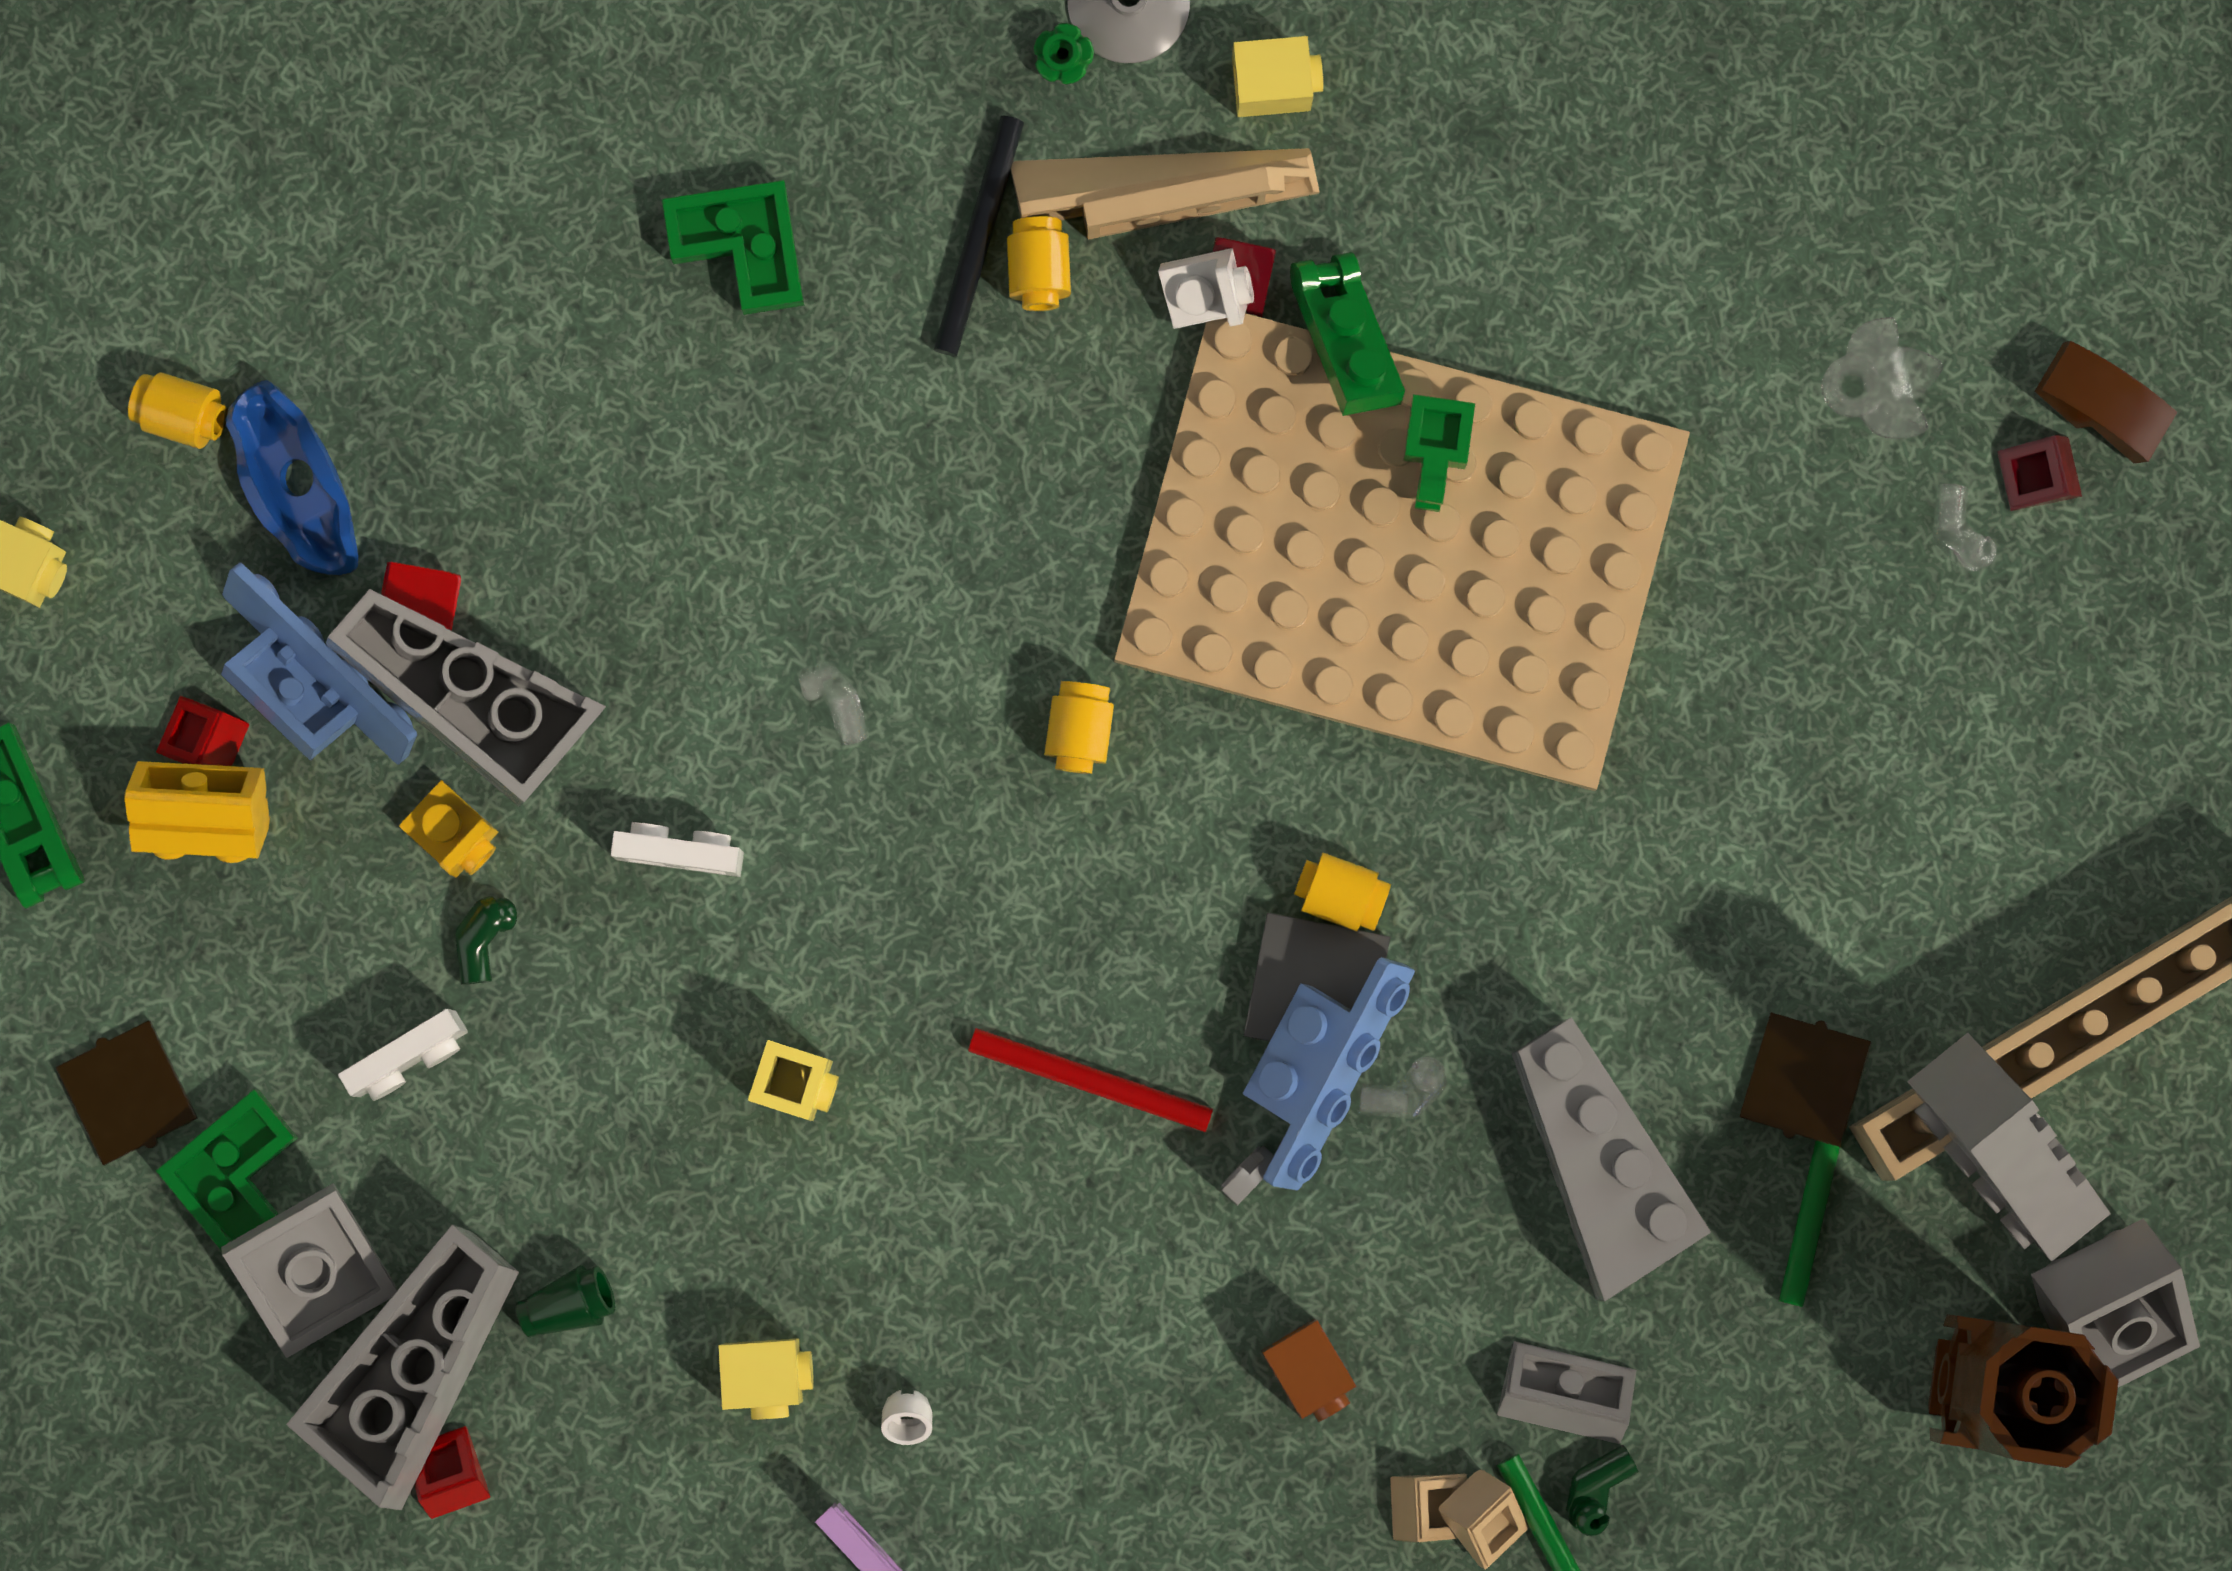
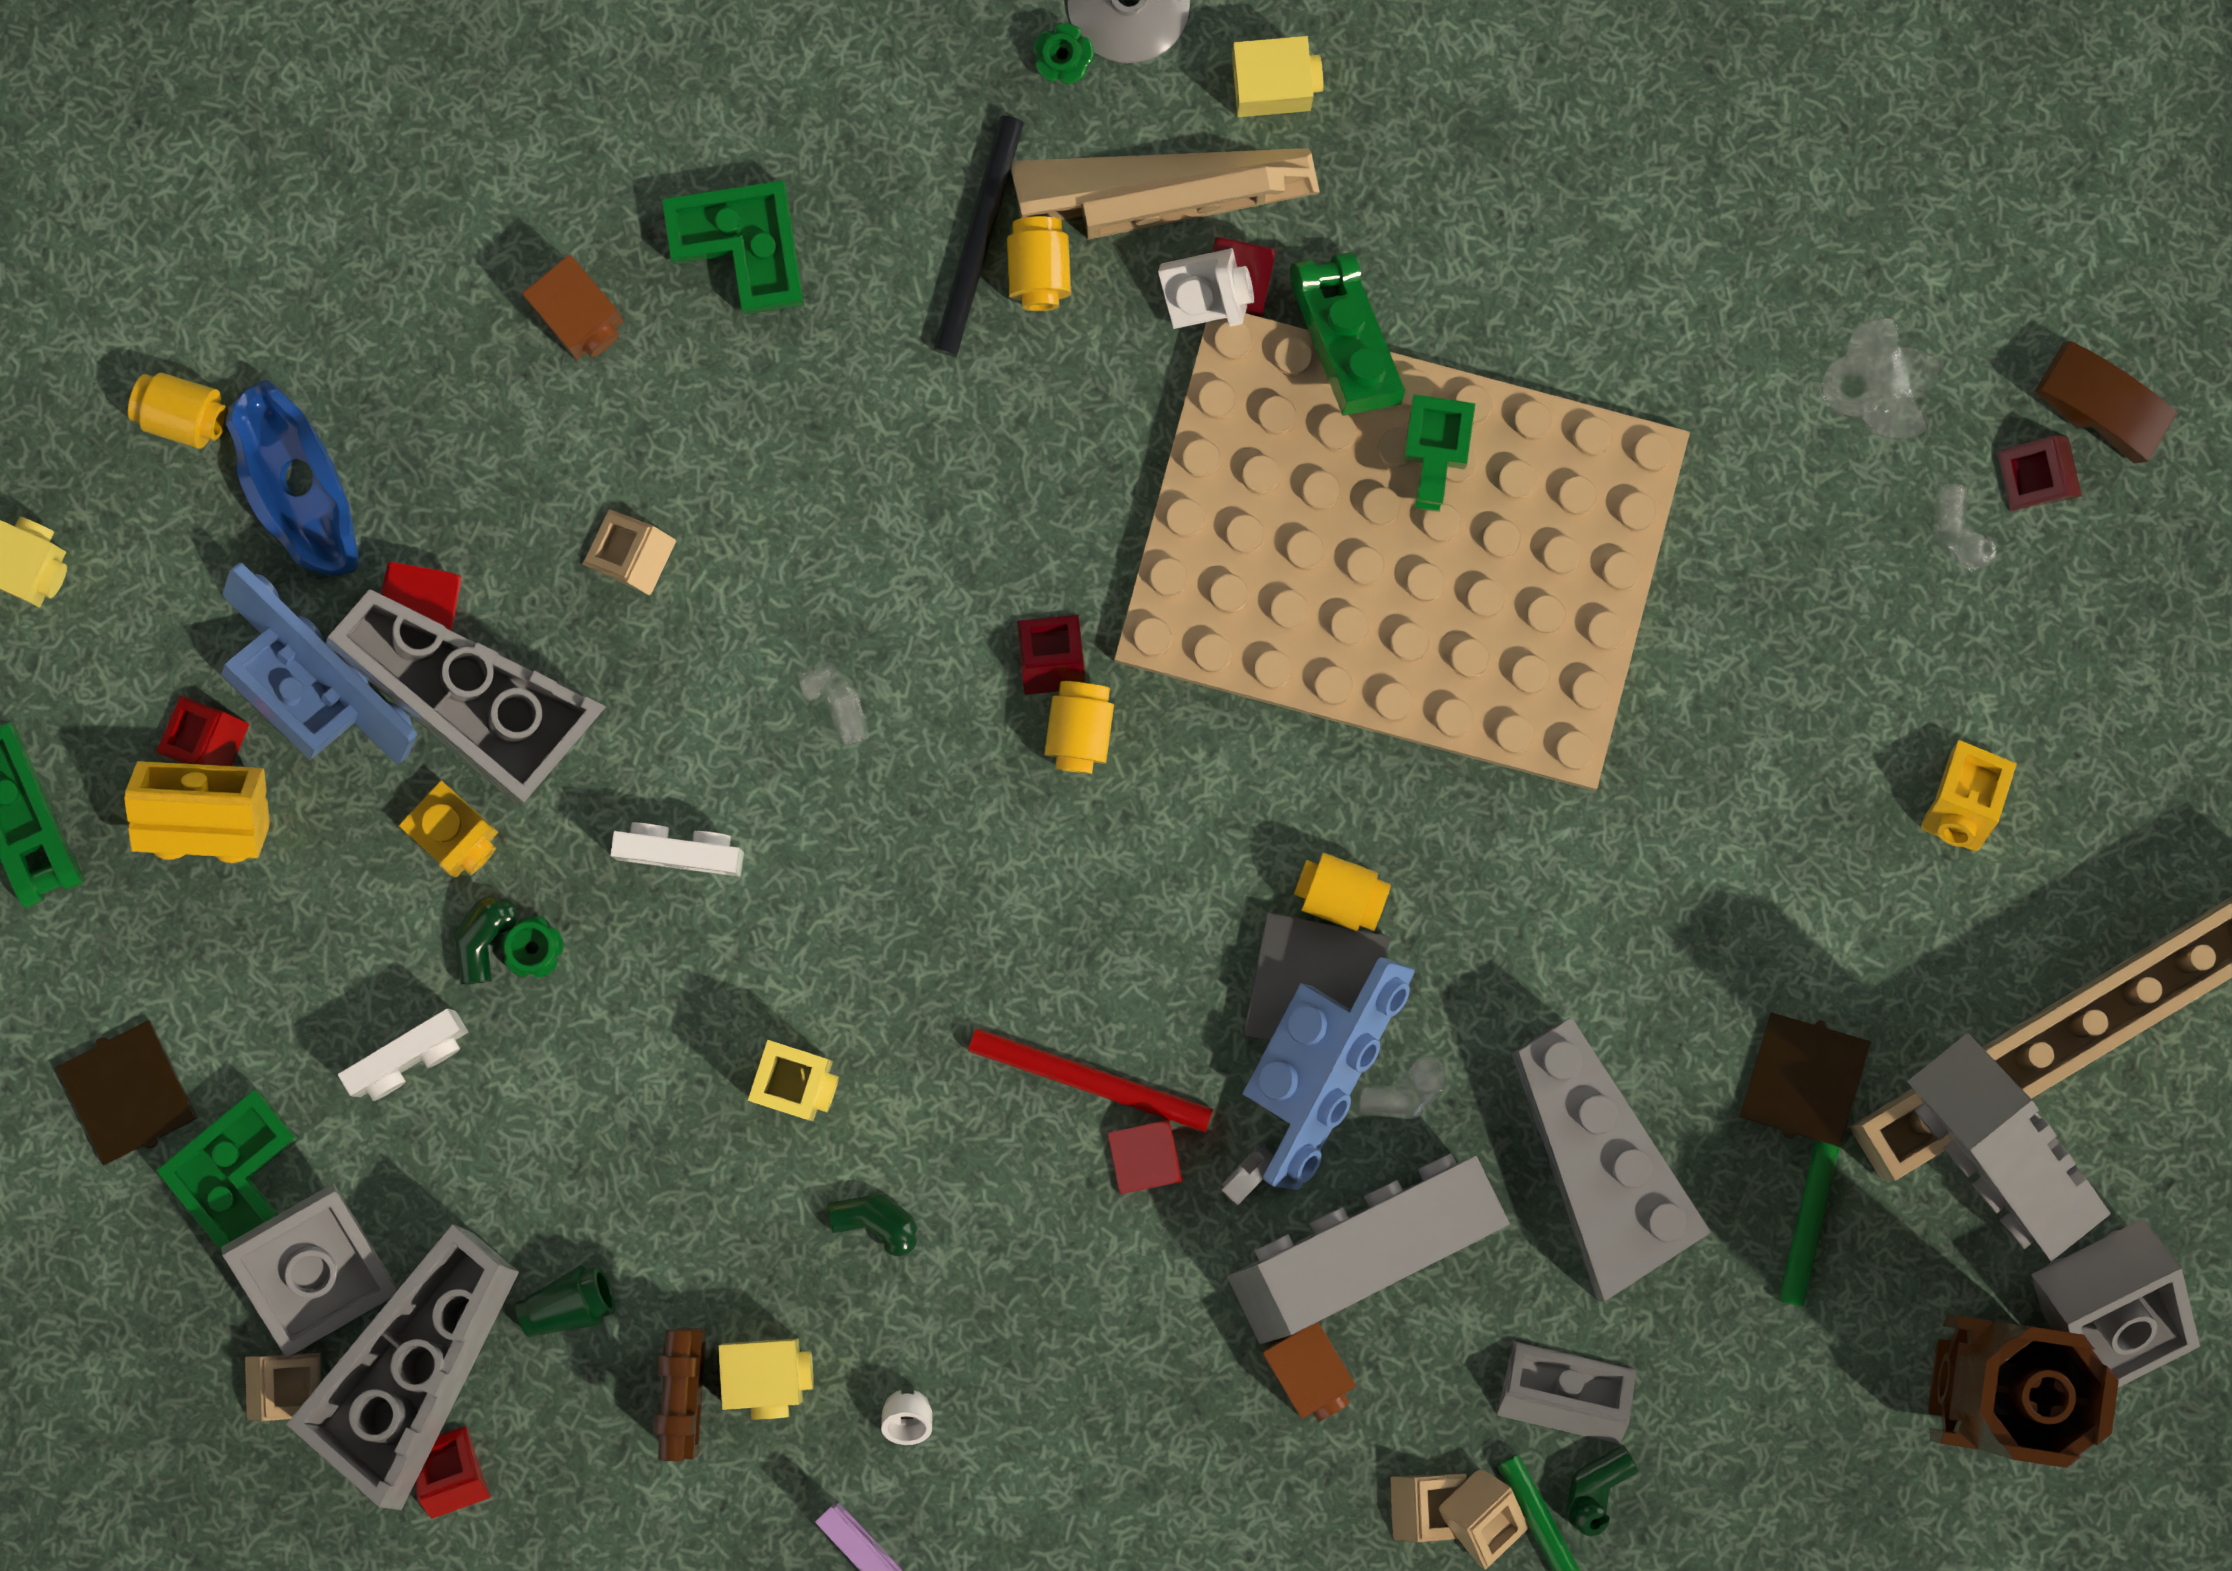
none -> tan slope [245,1353,321,1421]
none -> green plate [501,917,564,978]
none -> dark orange brick [522,254,624,361]
none -> tan slope [582,509,676,595]
none -> reddish brown plate [653,1327,707,1461]
none -> dark green arm [828,1194,917,1256]
none -> dark red slope [1017,615,1086,695]
none -> red slope [1107,1120,1182,1195]
none -> light grey wedge [1227,1153,1510,1344]
none -> yellow bracket [1921,740,2017,851]

